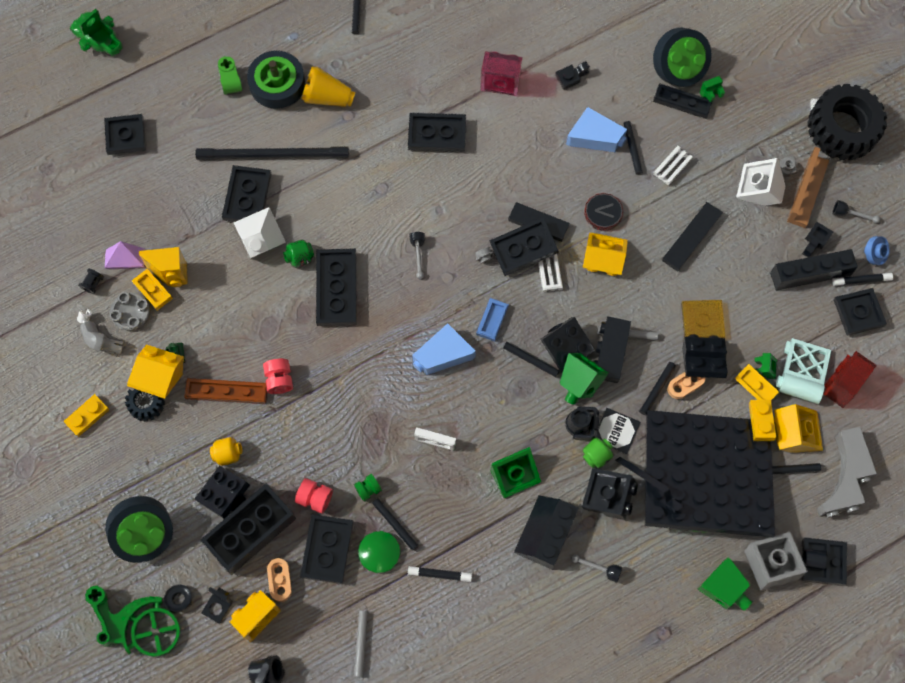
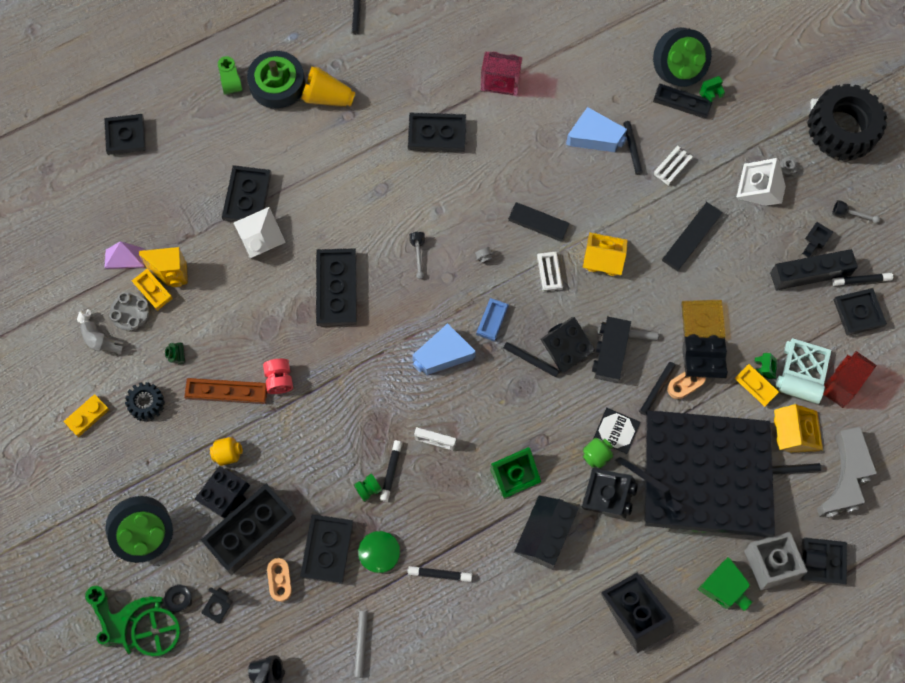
green piece [70,9,123,56] -> none
black bush [78,268,104,294] -> none
yellow slope [127,344,184,399] -> none
black piece [195,146,349,160] -> none
yellow slope [230,590,281,642] -> none
green head [283,240,314,268] -> none
coral wheel [295,478,333,514] -> none
black bar [372,498,419,551] -> none
black plate [489,217,559,276] -> none
black plate [555,61,590,90] -> none
torso [560,353,609,405] -> none
black piece [565,407,600,440] -> none
hinge [571,555,623,583] -> none
black tile [584,193,623,231] -> none
yellow plate [749,400,776,441] -> none
medium nougat fence [787,147,829,228] -> none
medium blue plate [864,236,890,265] -> none
none -> black bar [380,440,402,502]
none -> black slope [601,573,674,653]

